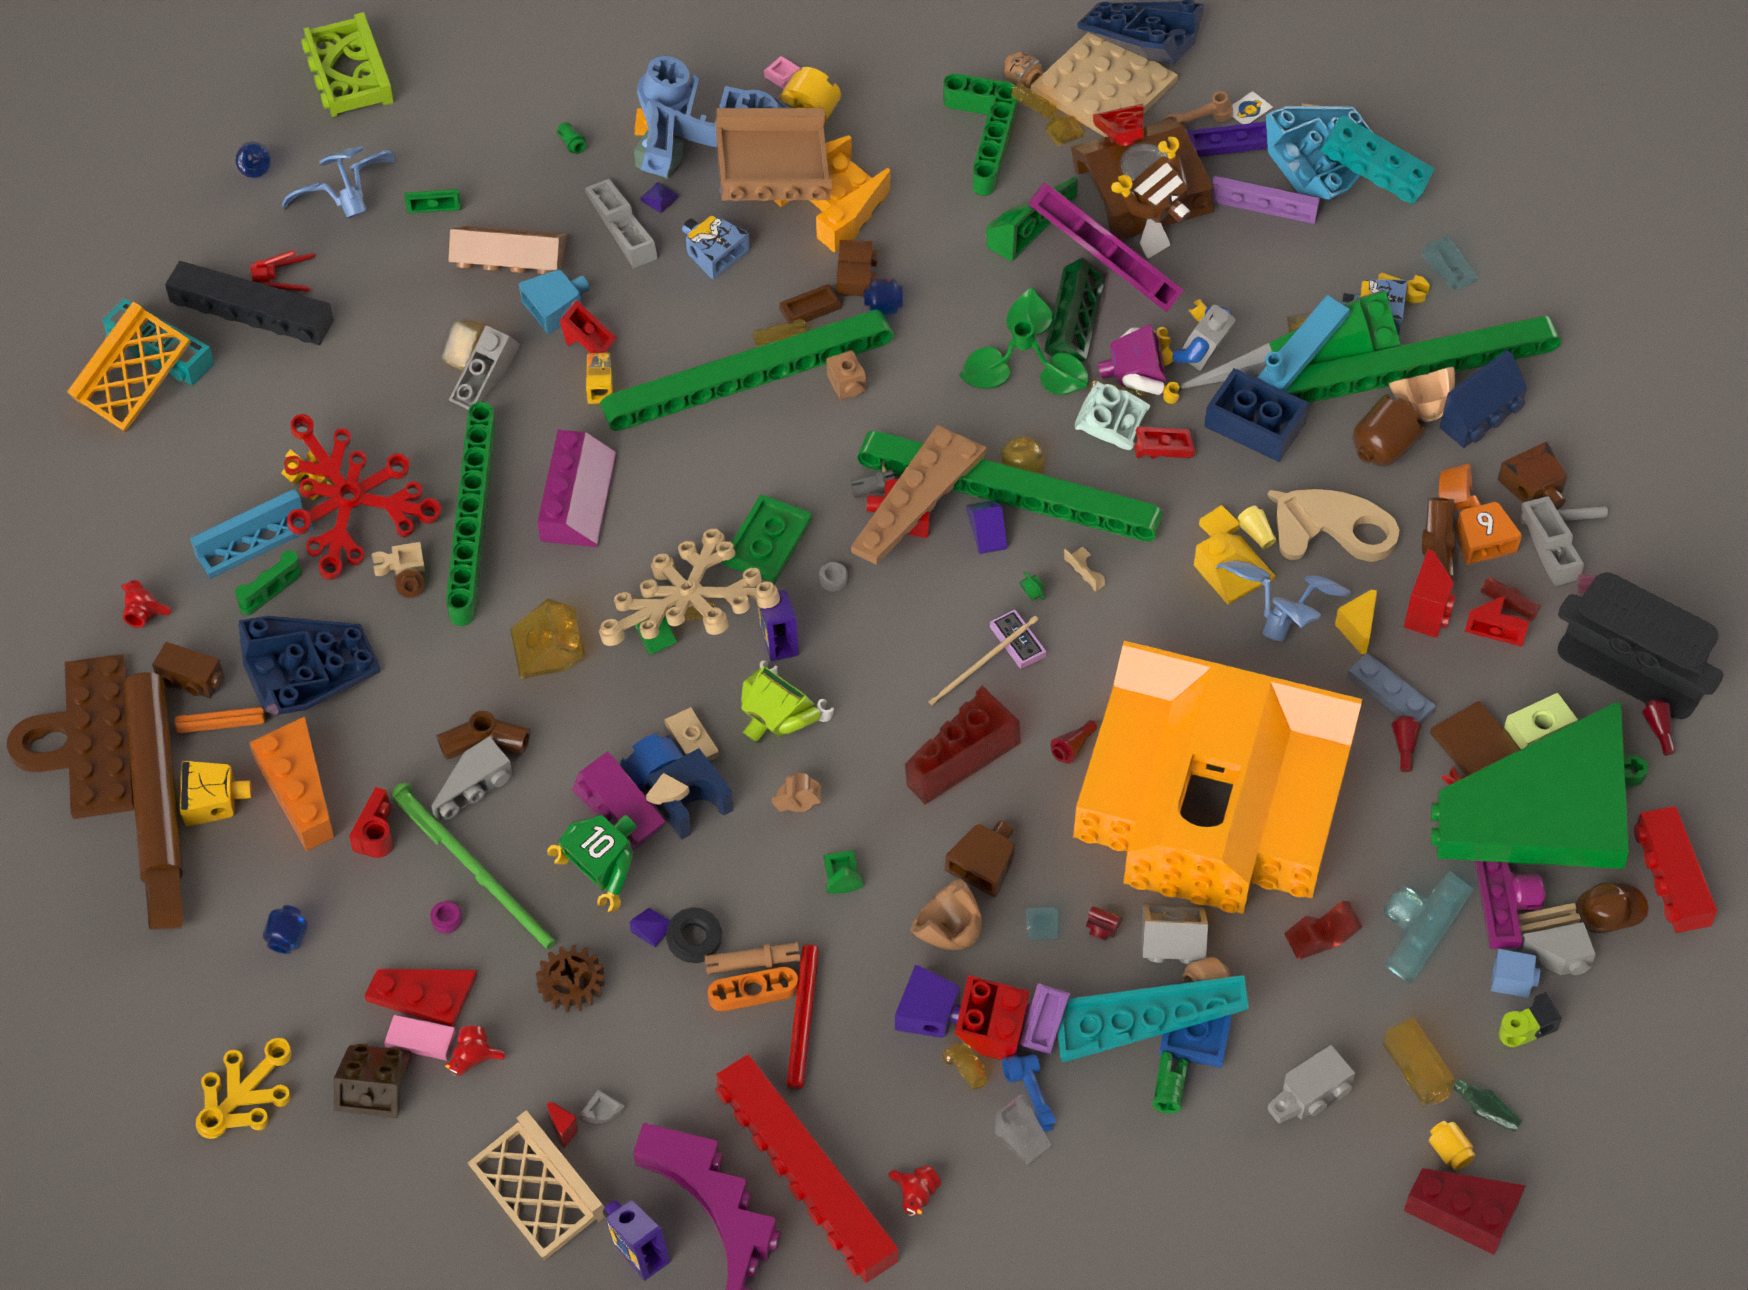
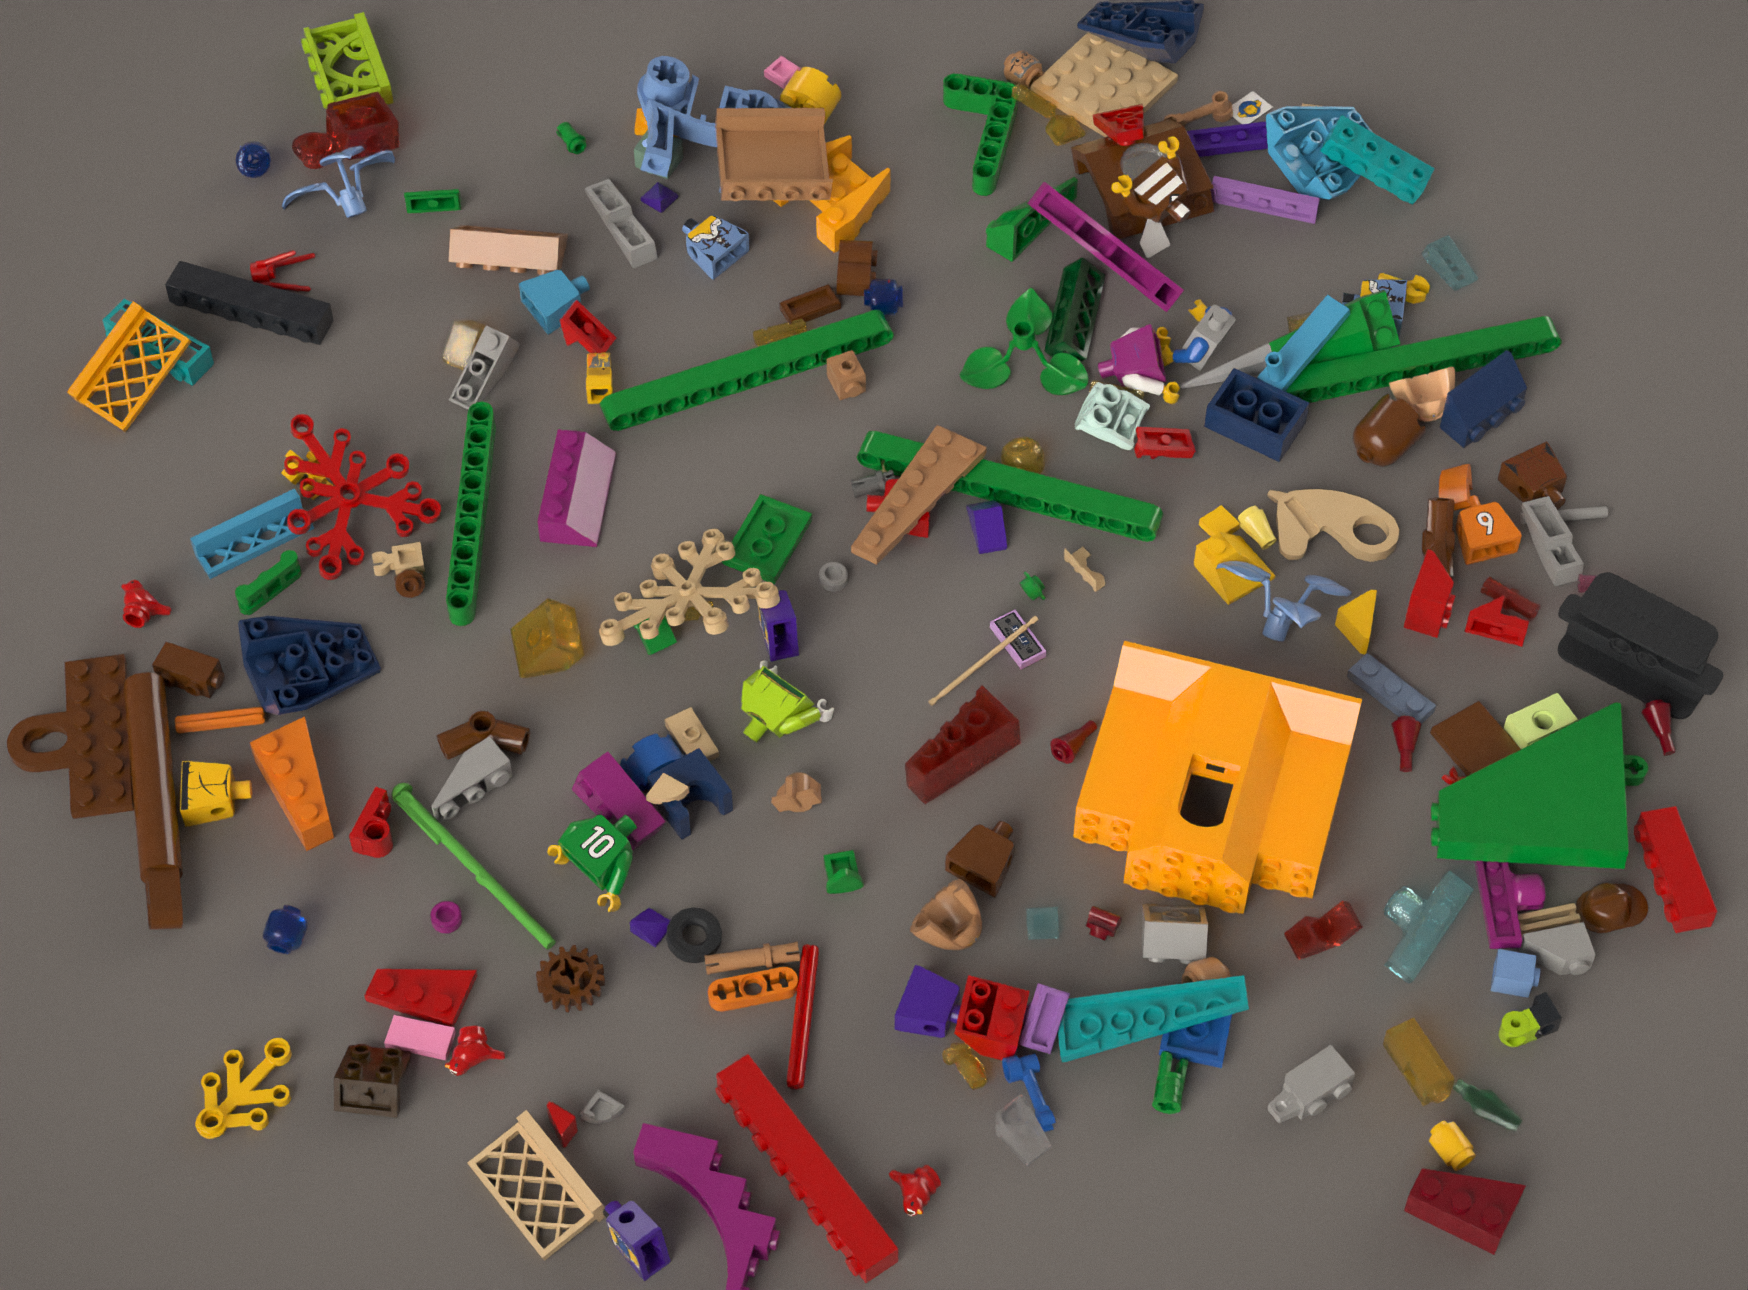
none -> clear red brick [291,91,399,169]

